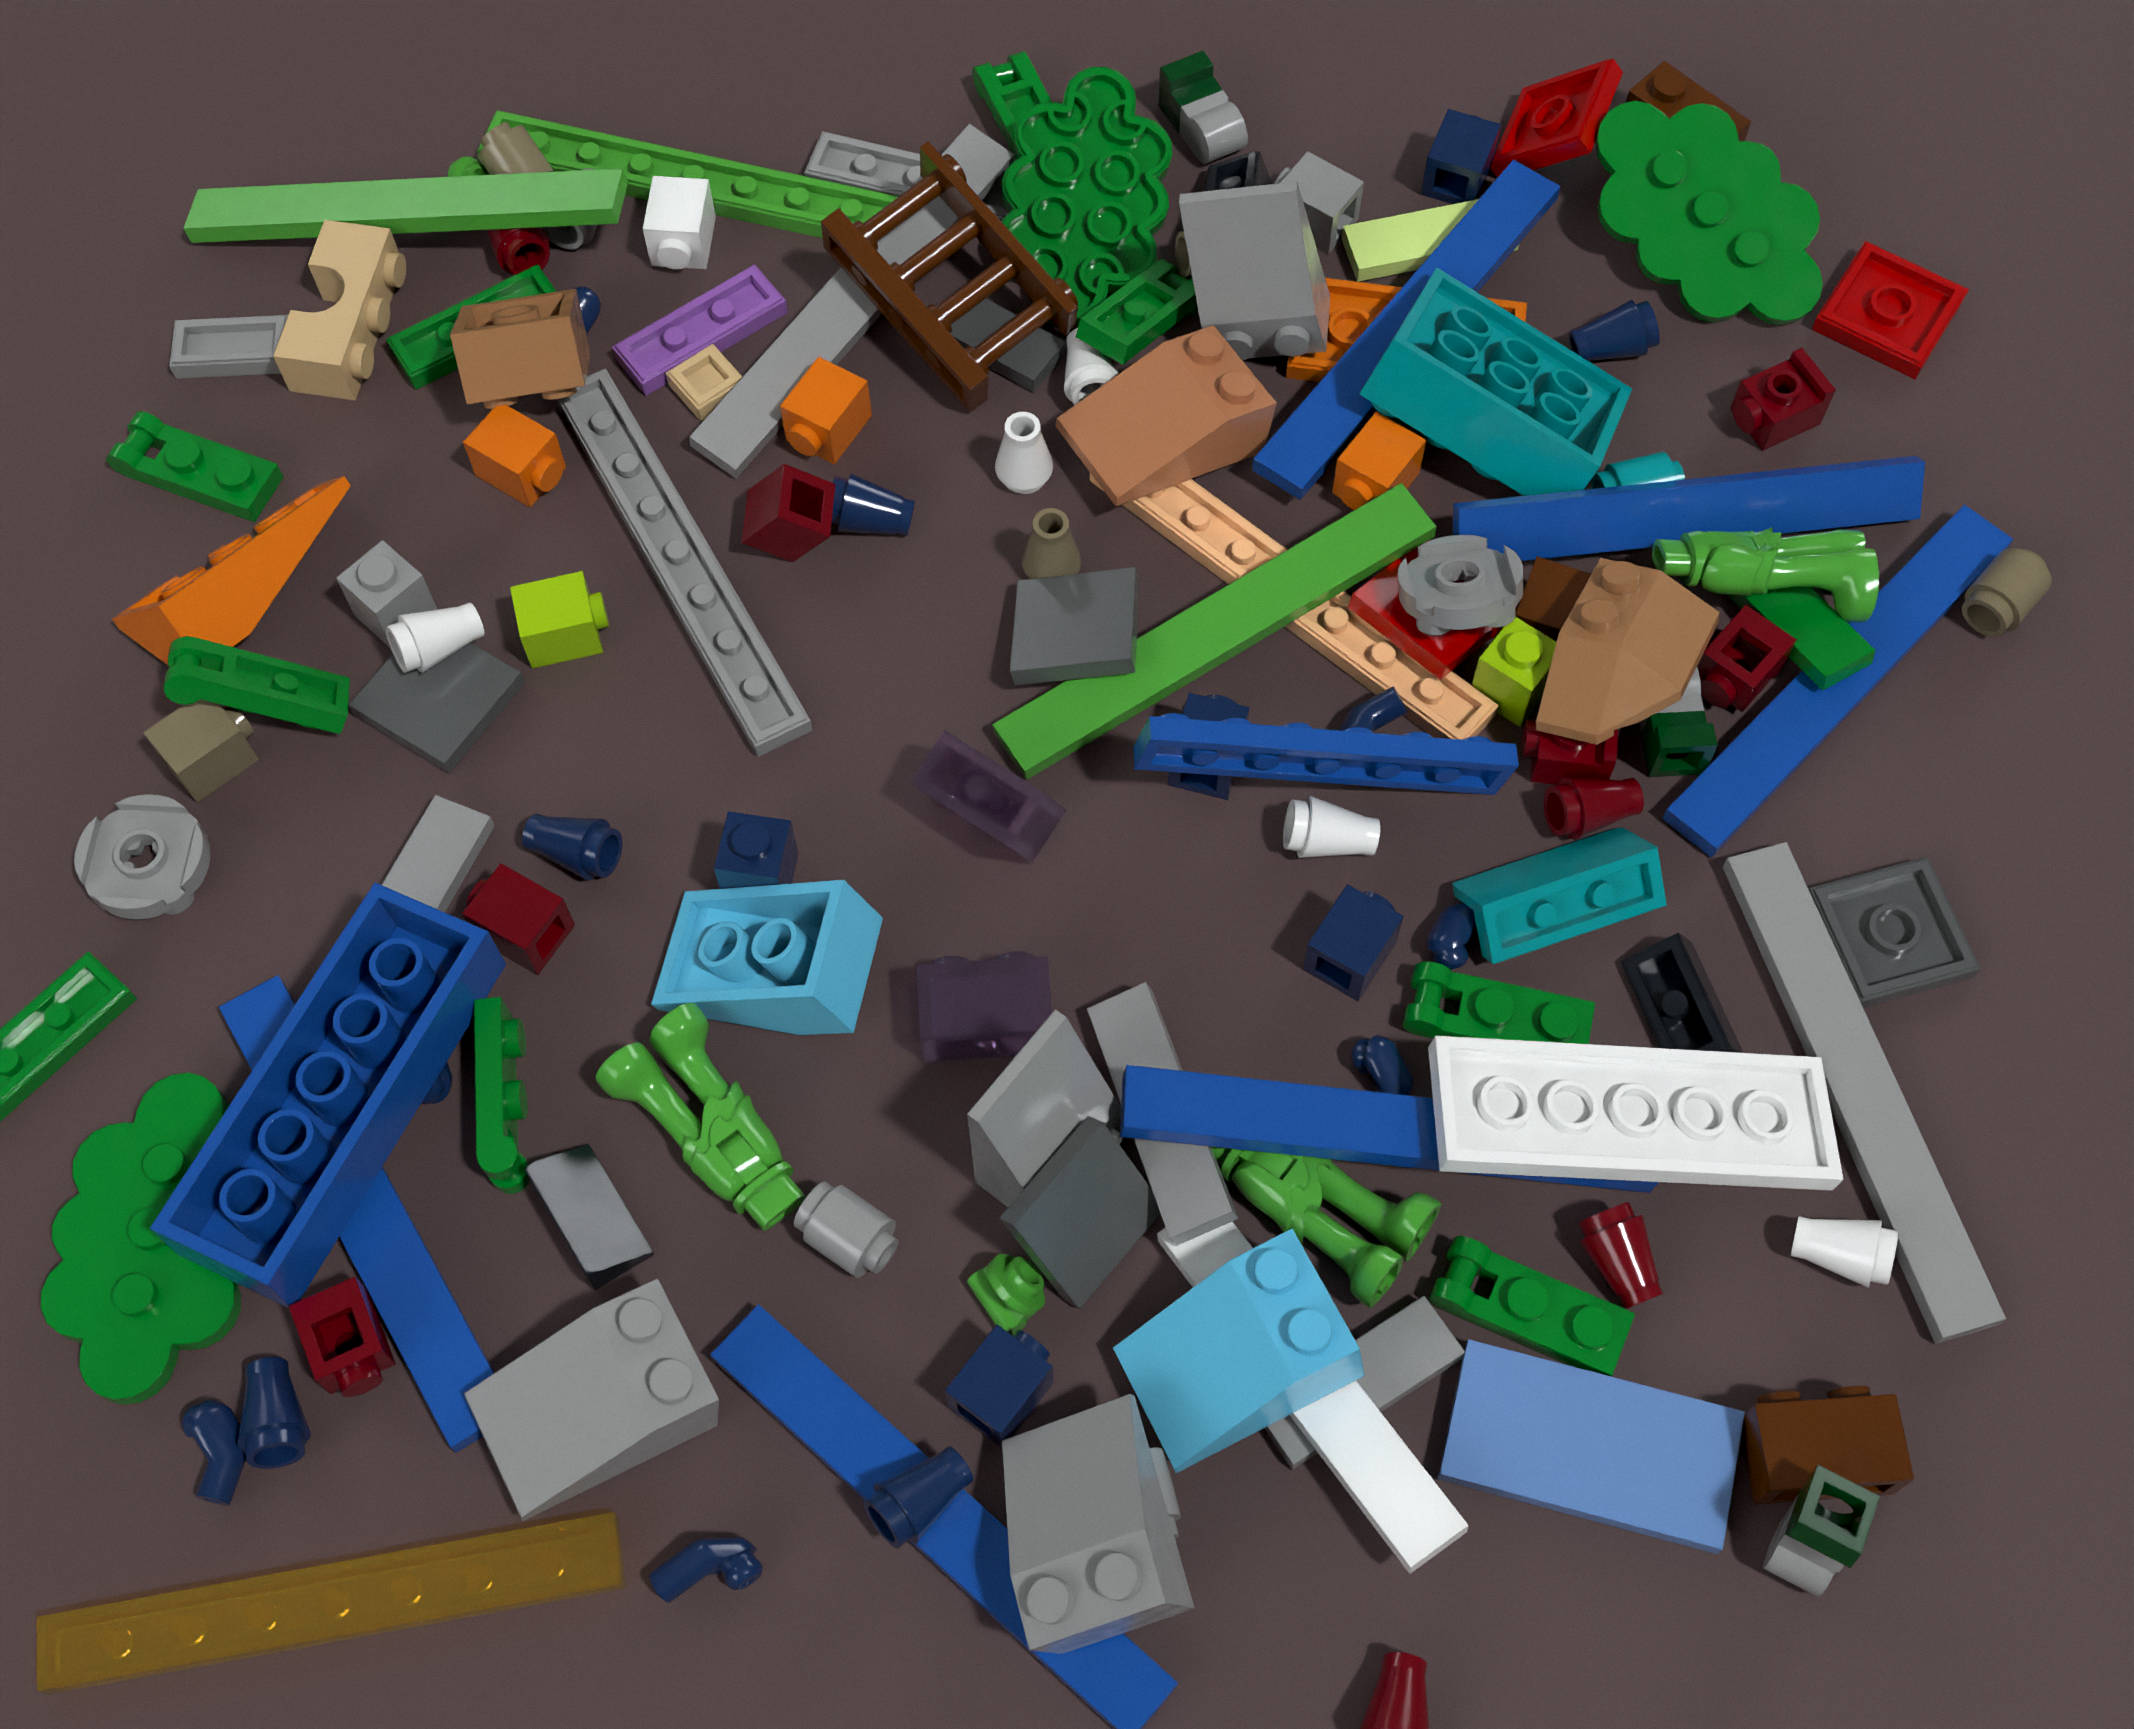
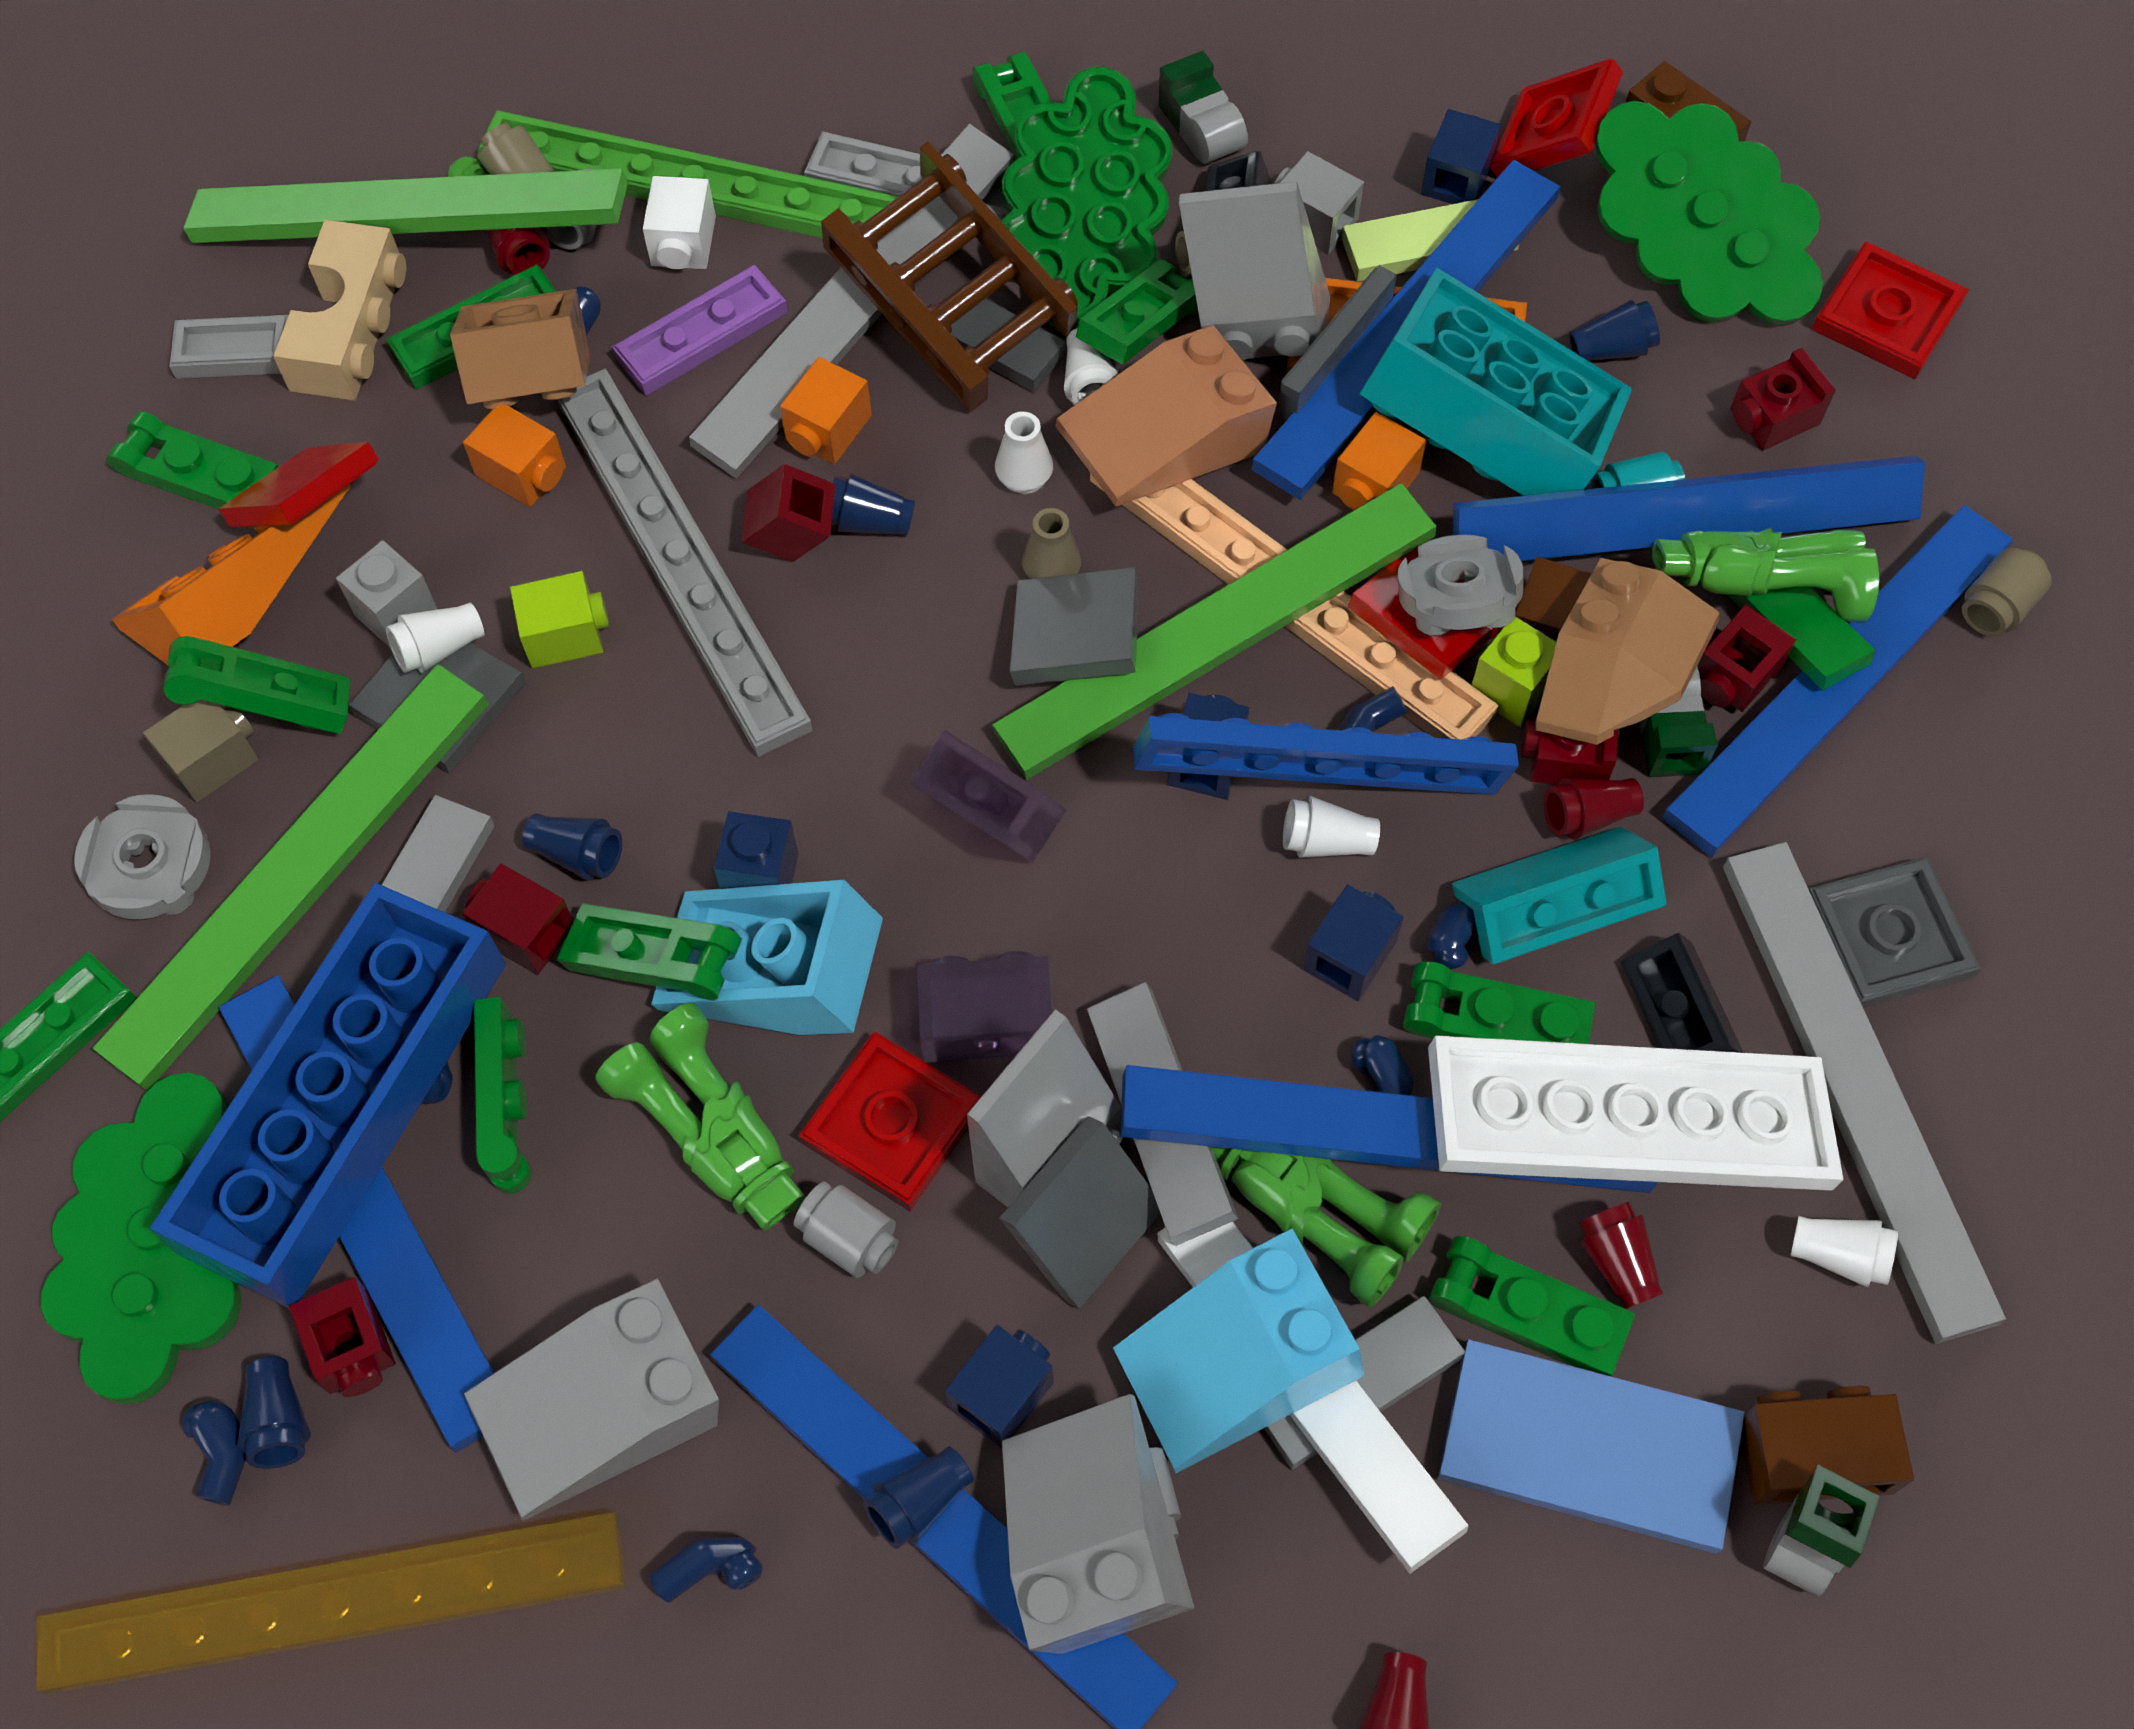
slope [524,1144,654,1290] -> none
tan tile [666,344,742,422] -> none
bright green plate [967,1254,1045,1336] -> none
none -> bright green tile [92,663,489,1091]
none -> red tile [219,442,379,528]
none -> green plate [557,903,742,1000]
none -> red tile [799,1031,982,1212]
none -> dark grey tile [1278,265,1397,422]

